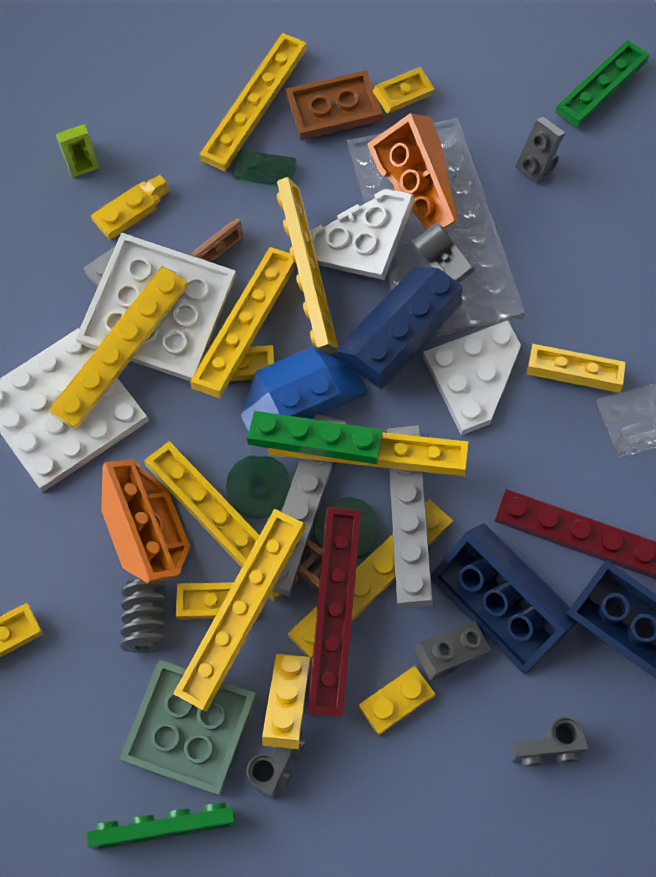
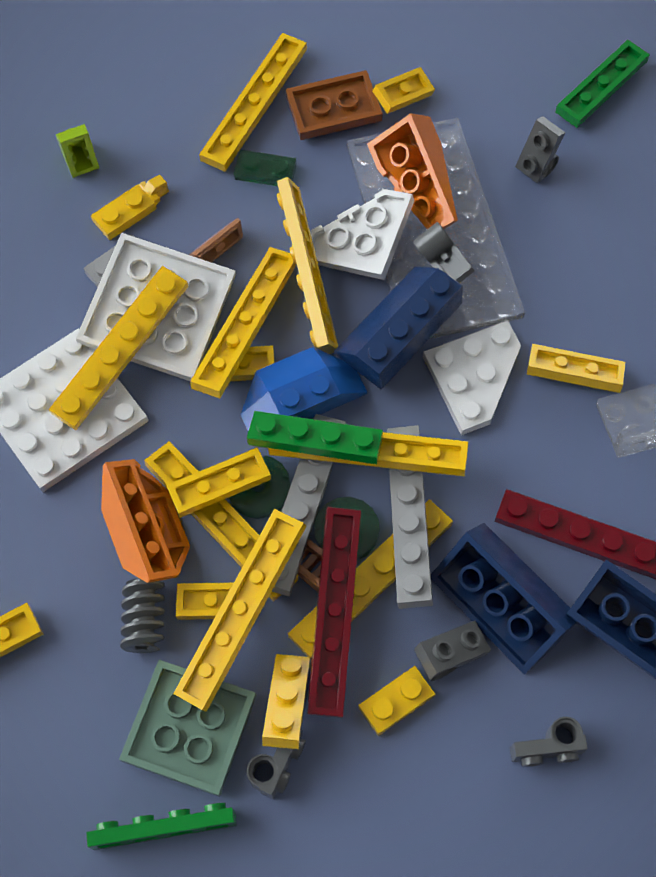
none -> yellow plate [166,447,271,518]

